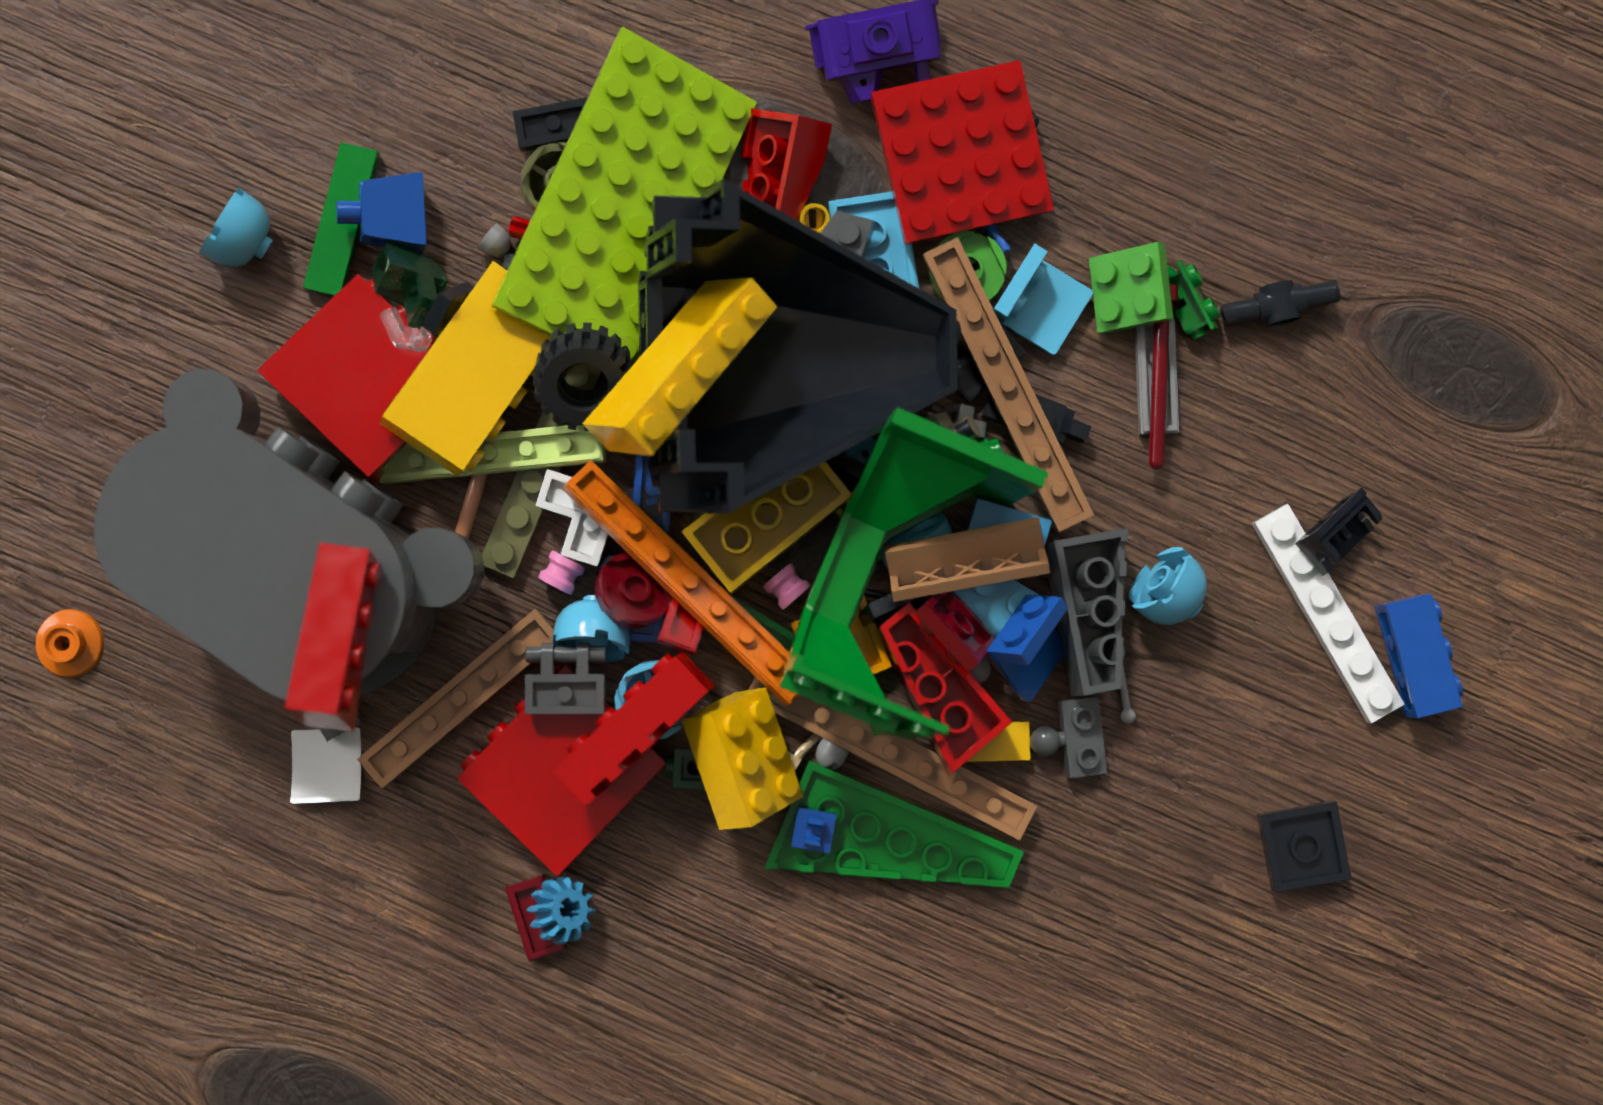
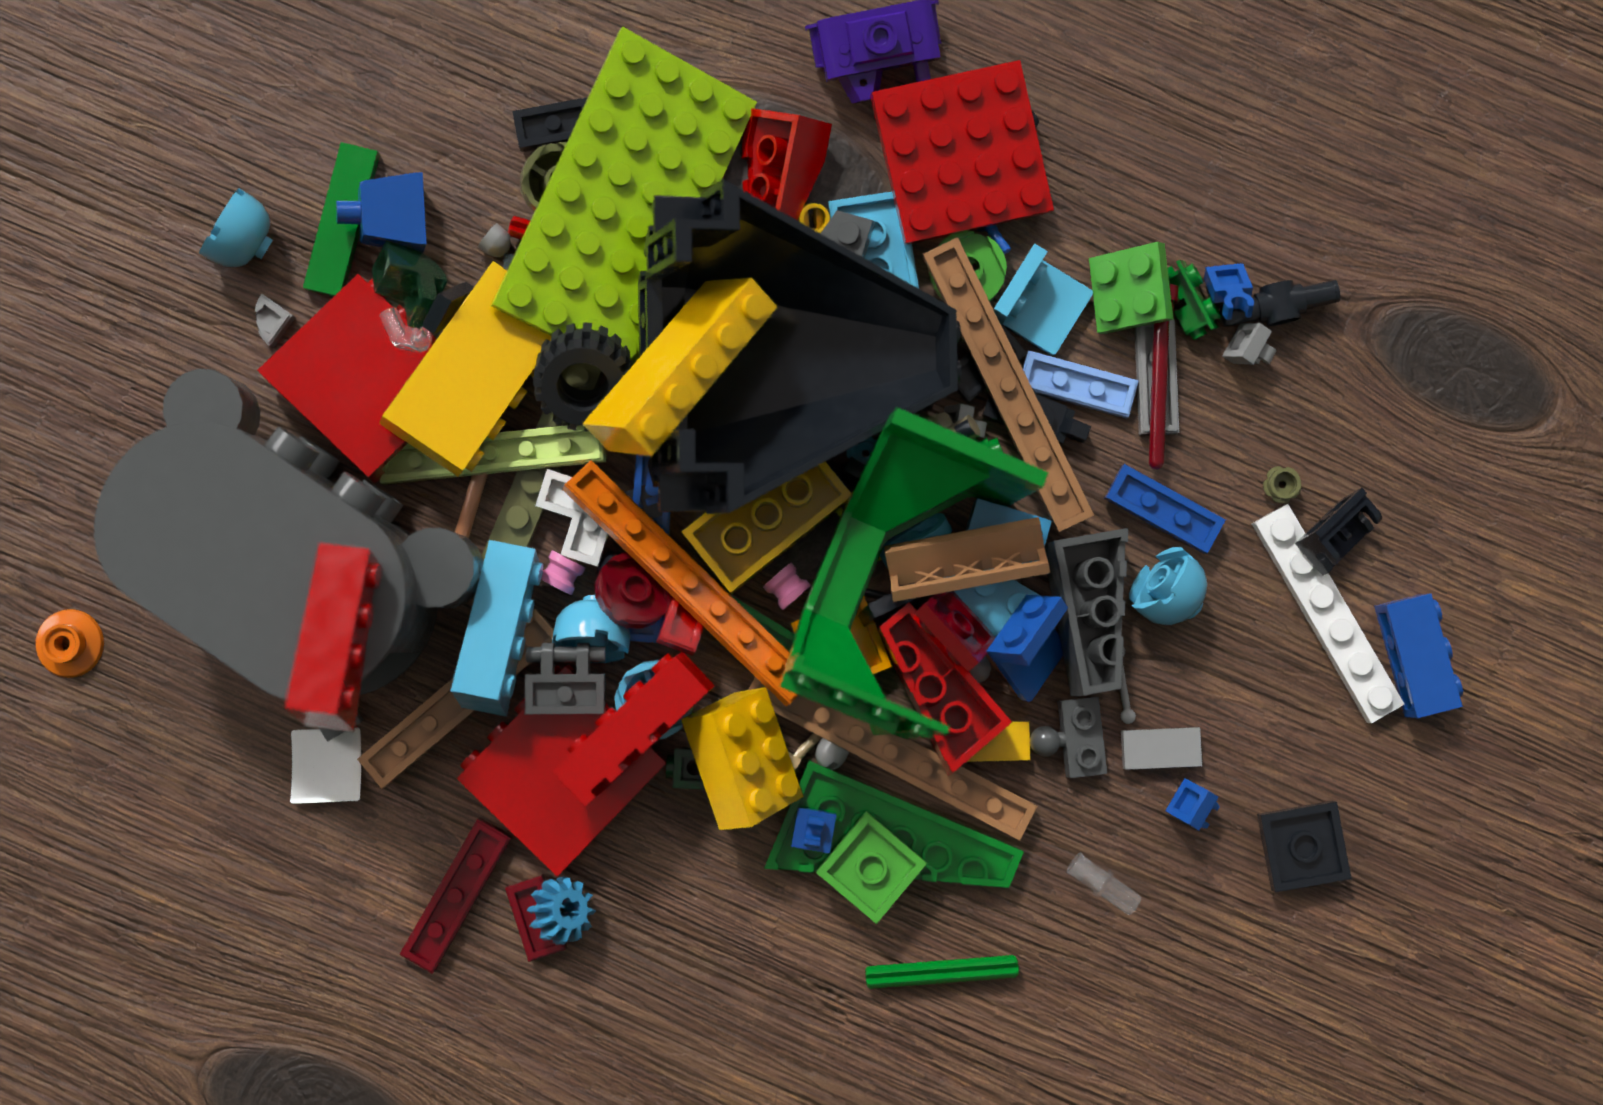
none -> light grey tile [255,294,296,348]
none -> dark red tile [399,818,512,974]
none -> medium azure wedge [451,540,543,717]
none -> bright green plate [816,811,927,924]
none -> green axle [865,955,1019,989]
none -> light blue tile [1022,350,1138,419]
none -> clear axle [1066,852,1141,915]
none -> blue plate [1104,464,1226,554]
none -> light grey tile [1121,727,1202,770]
none -> blue tile [1165,778,1220,831]
none -> blue plate [1204,263,1254,320]
none -> light grey tile [1222,323,1276,365]
none -> olive plate [1263,466,1301,504]

